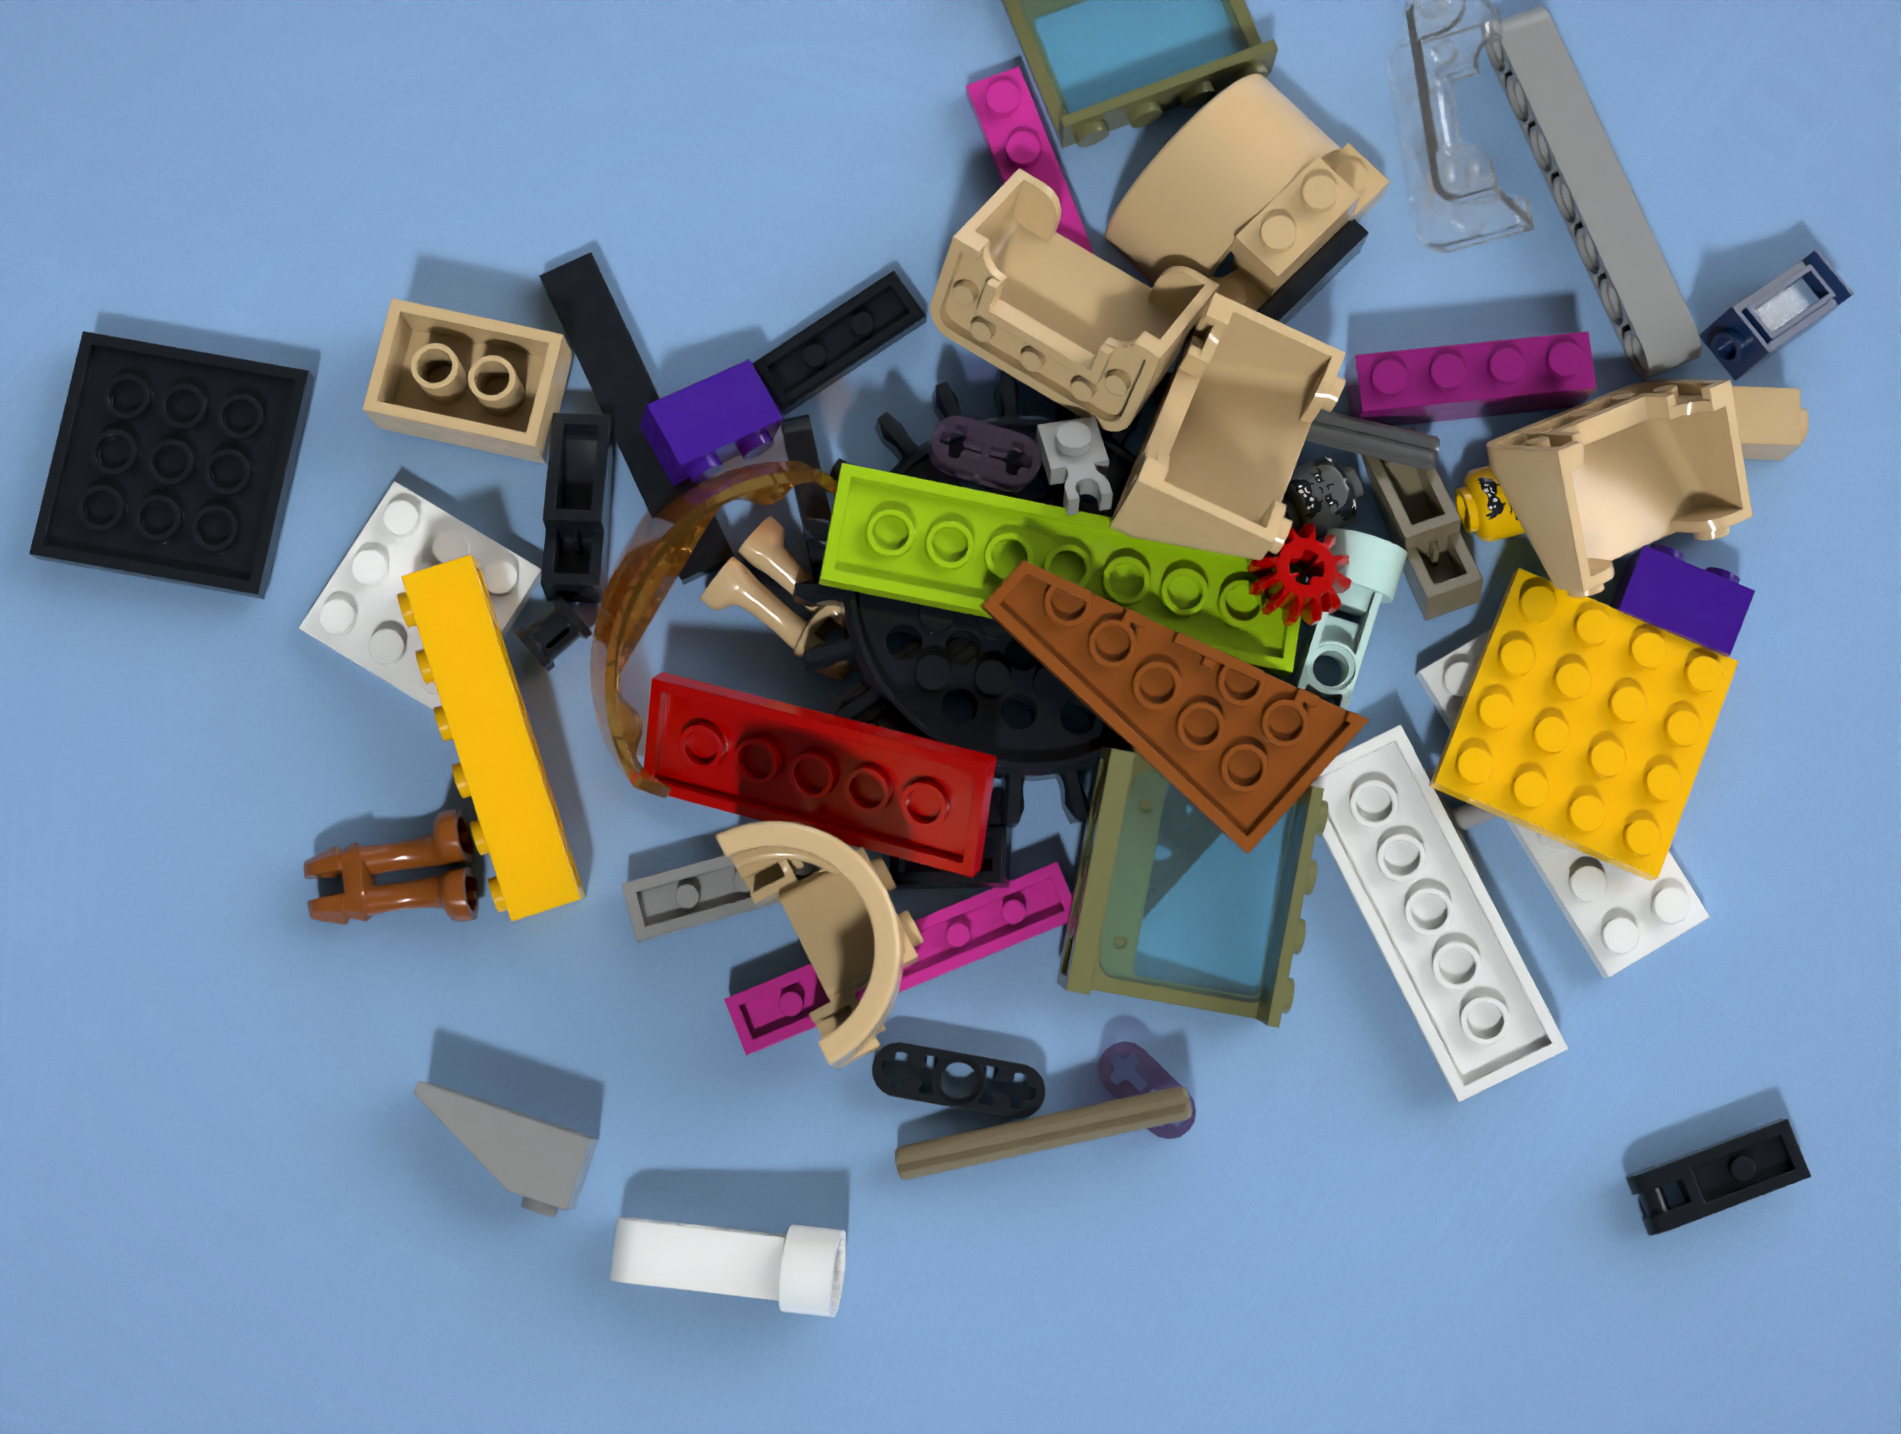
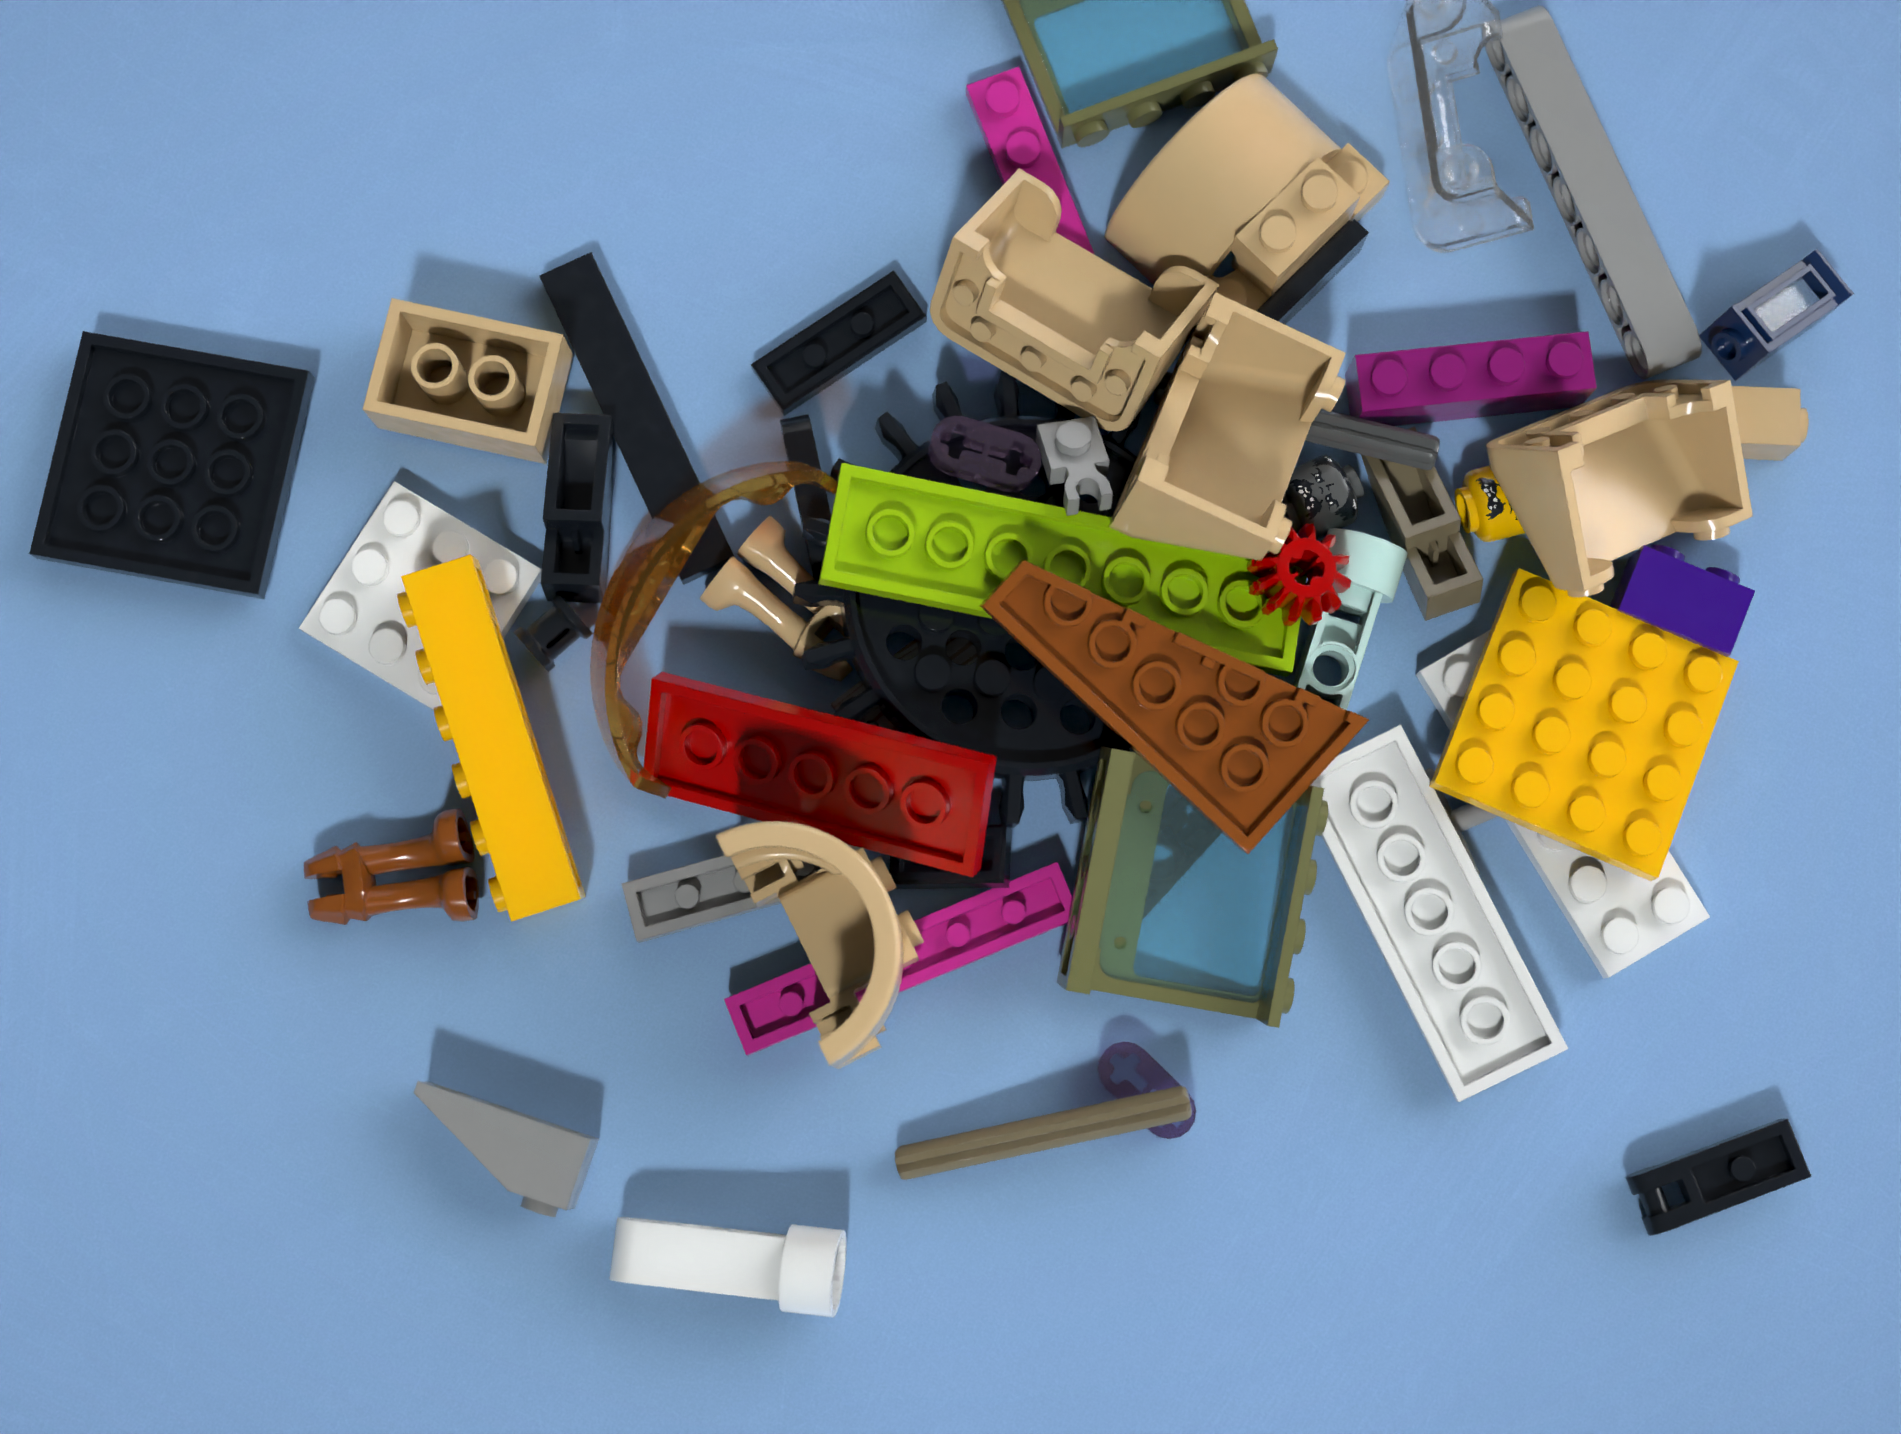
dark purple brick [639,359,783,486] -> none
black beam [872,1042,1045,1118] -> none

